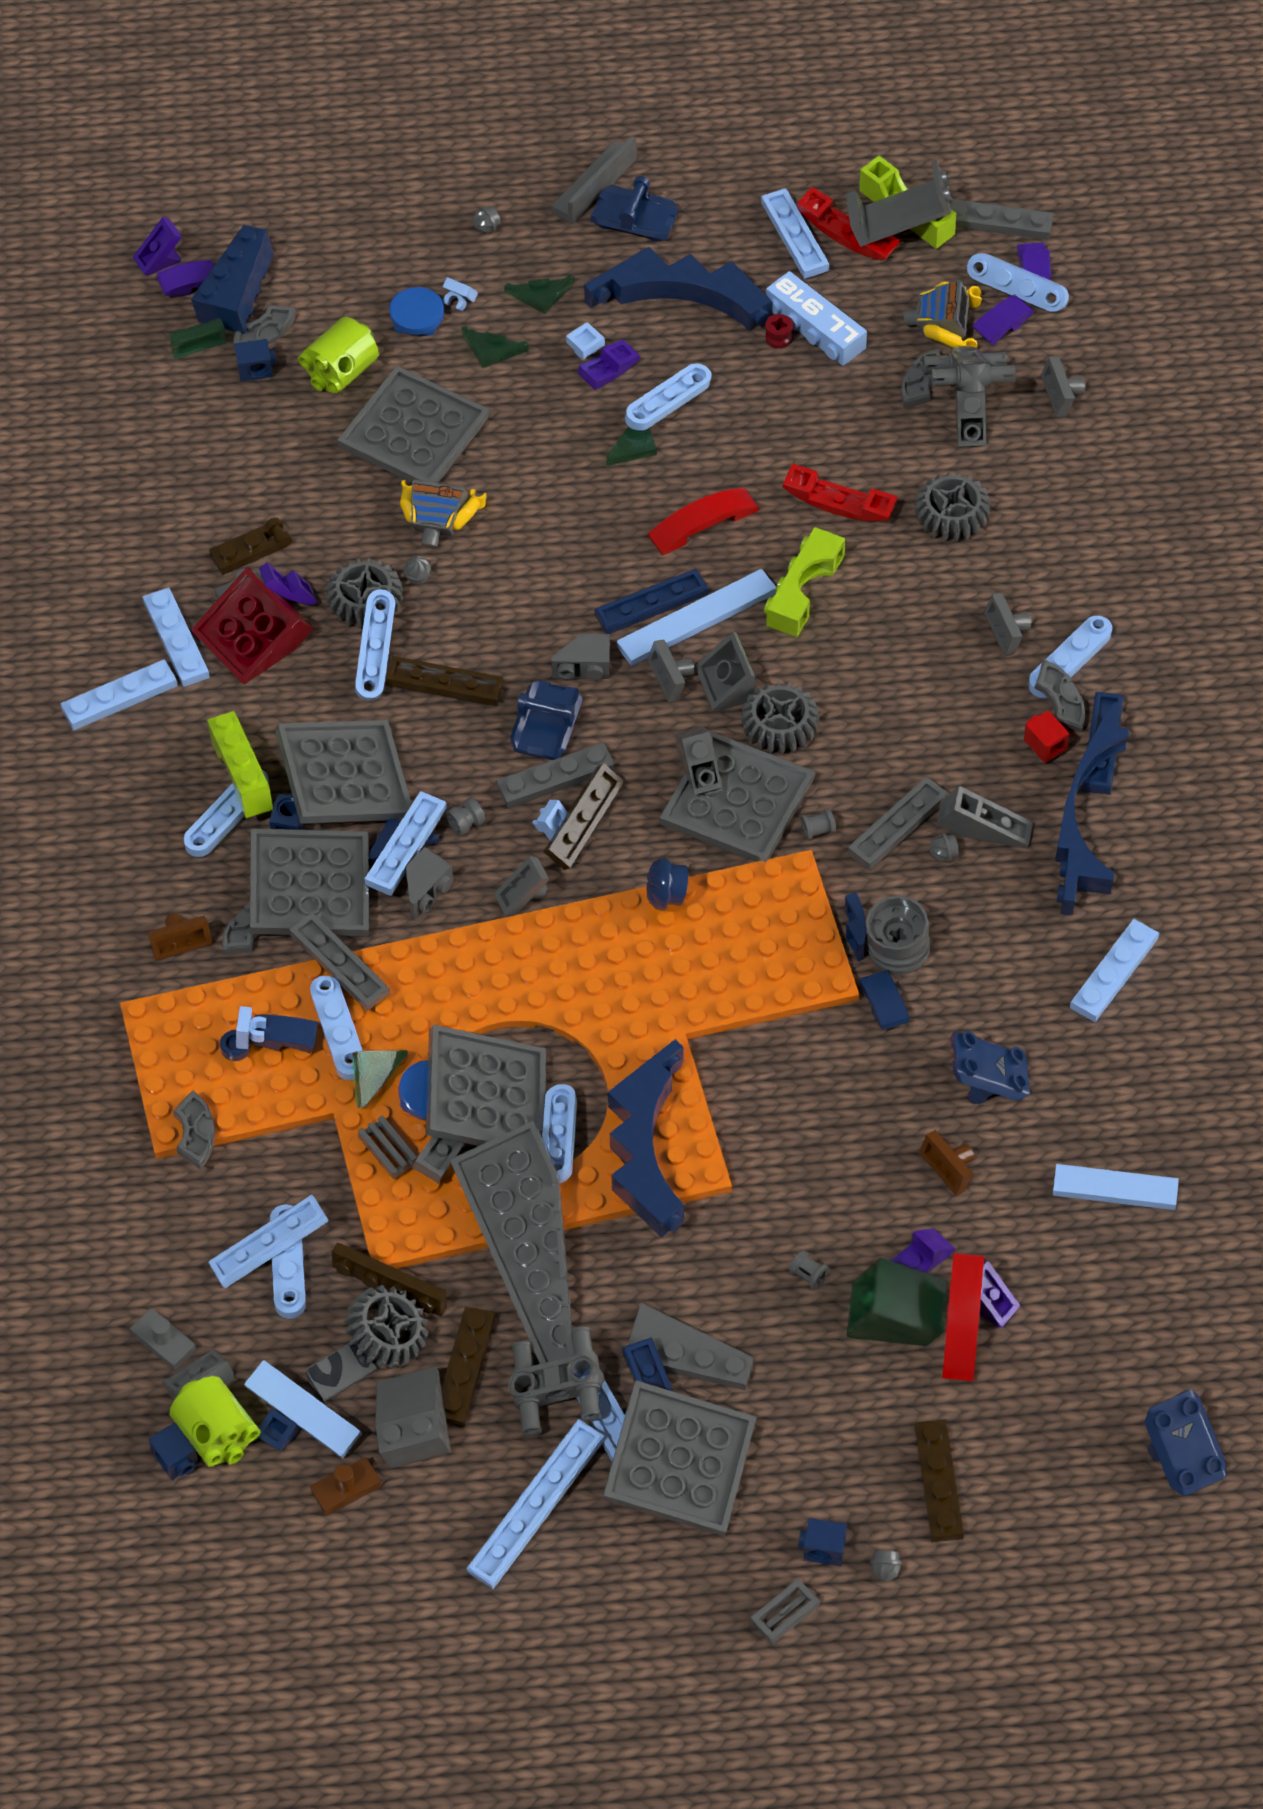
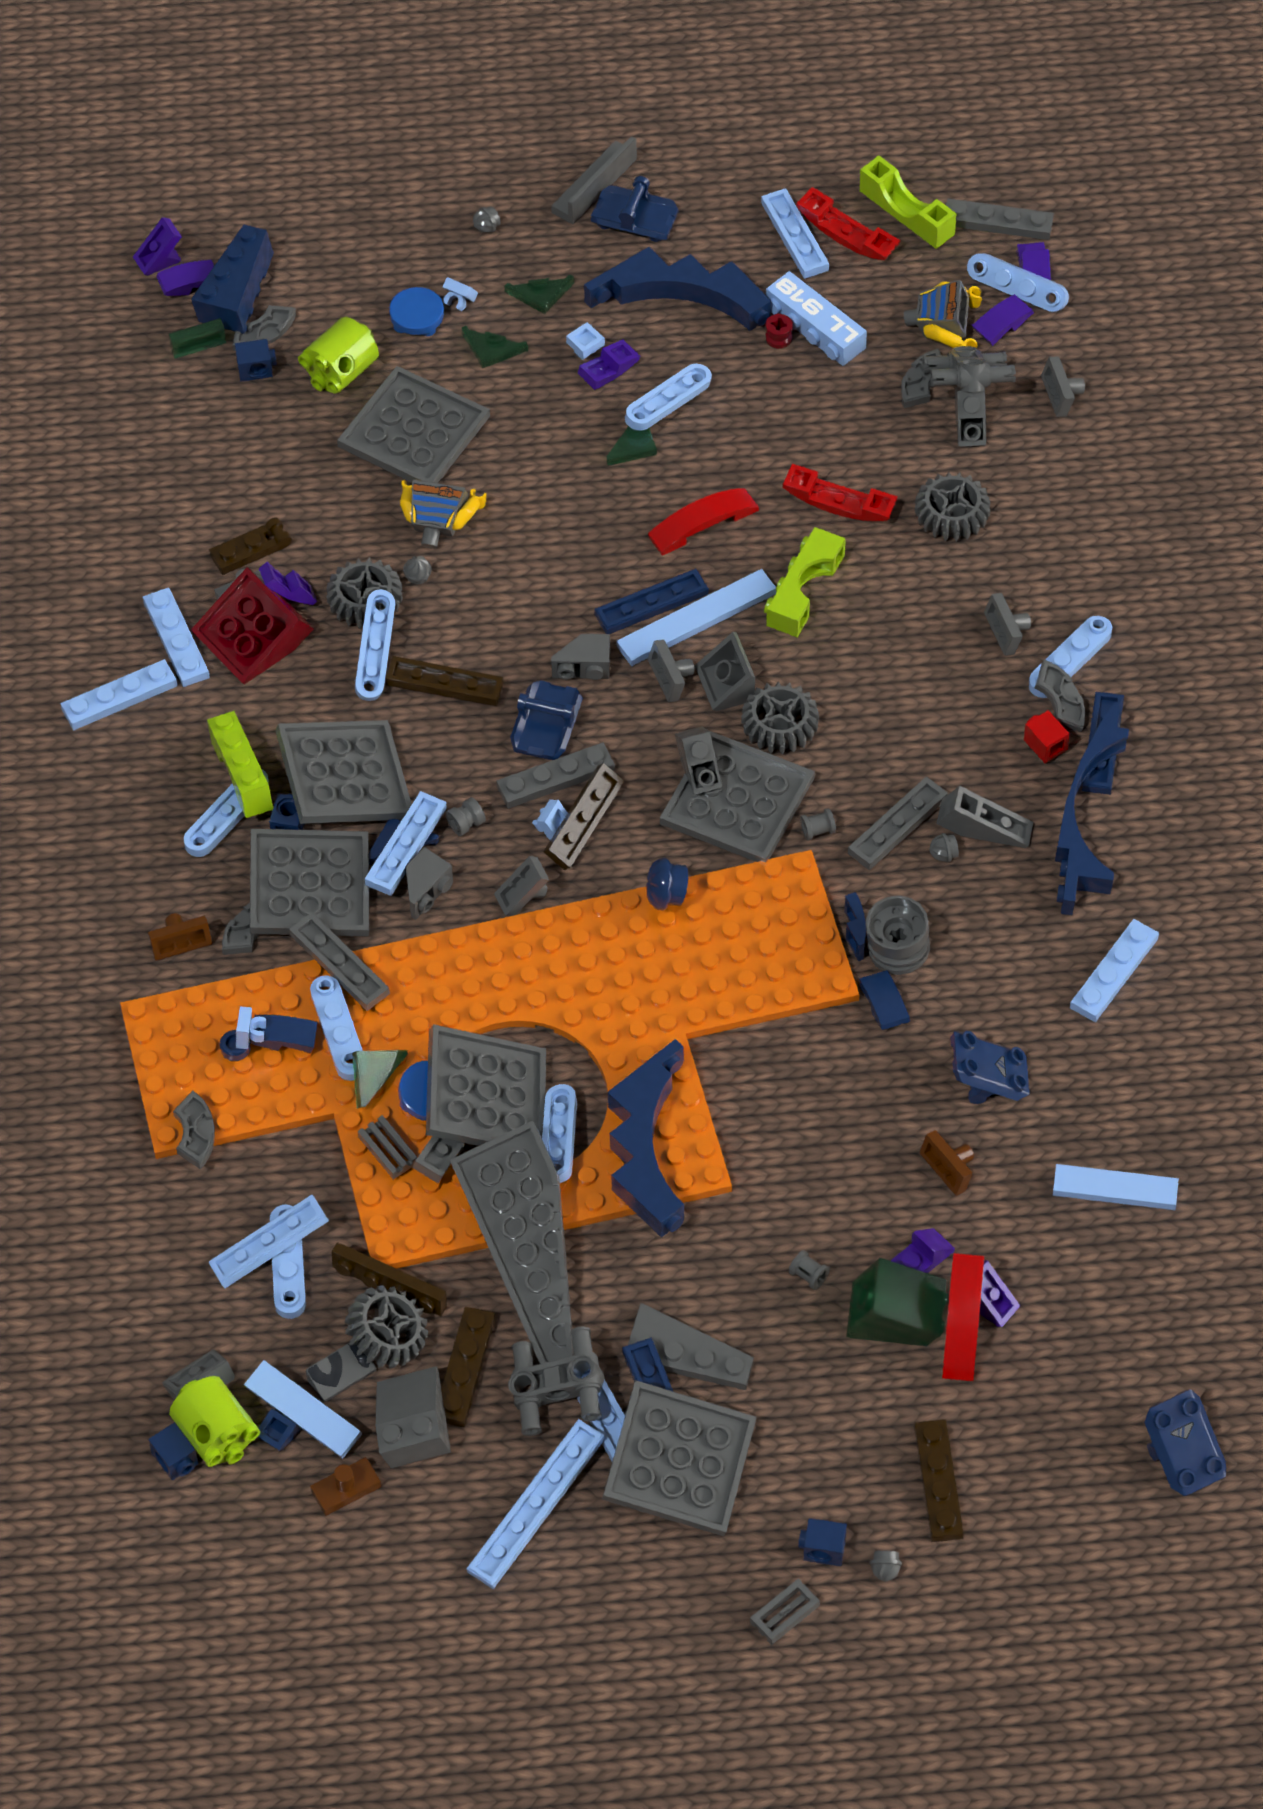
dark grey tile [130,1308,197,1371] -> none
dark grey panel [846,161,953,247] -> none

